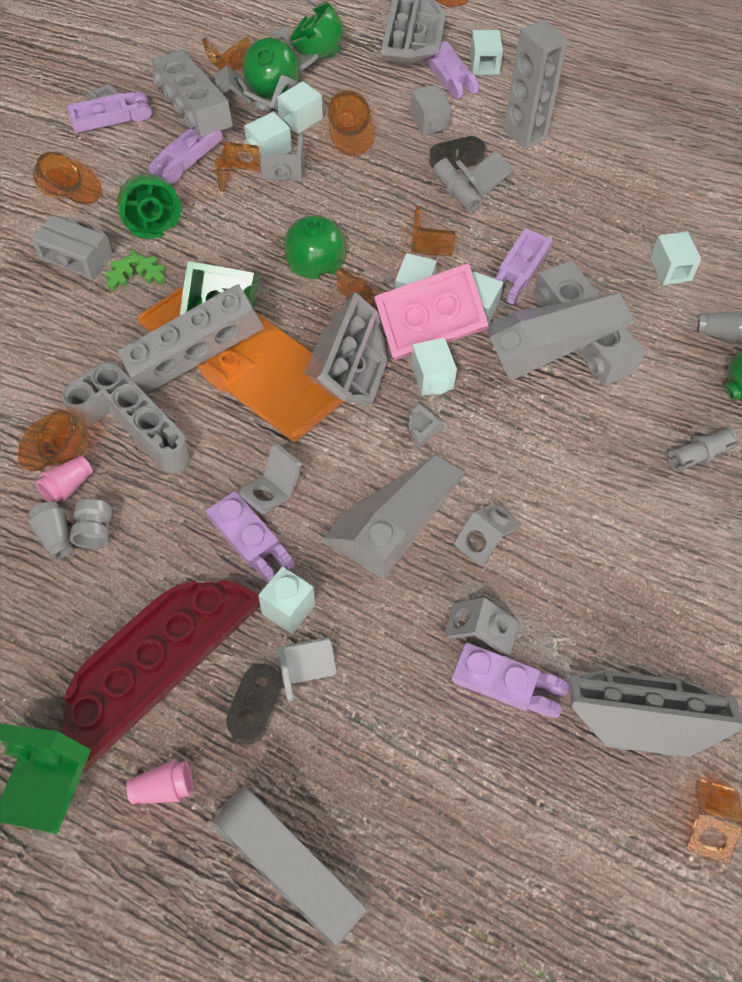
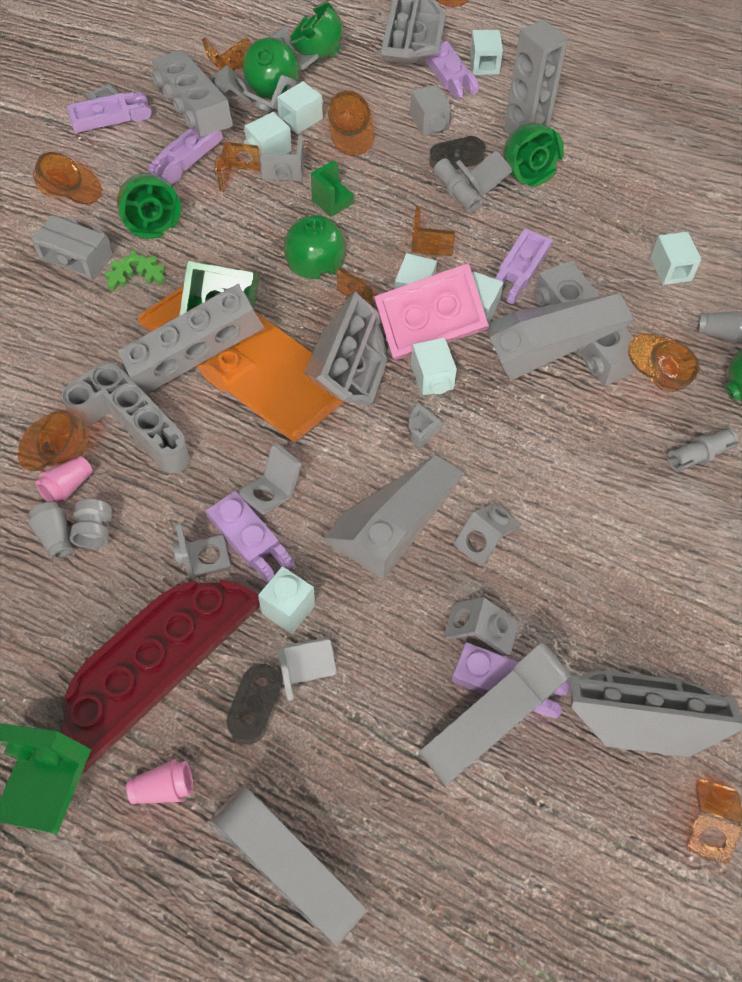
none -> light grey bracket [172,523,231,579]
none -> green panel [311,160,354,217]
none -> light grey beam [419,642,572,786]
none -> green cylinder [503,123,564,187]
none -> clear orange cap [628,333,700,393]

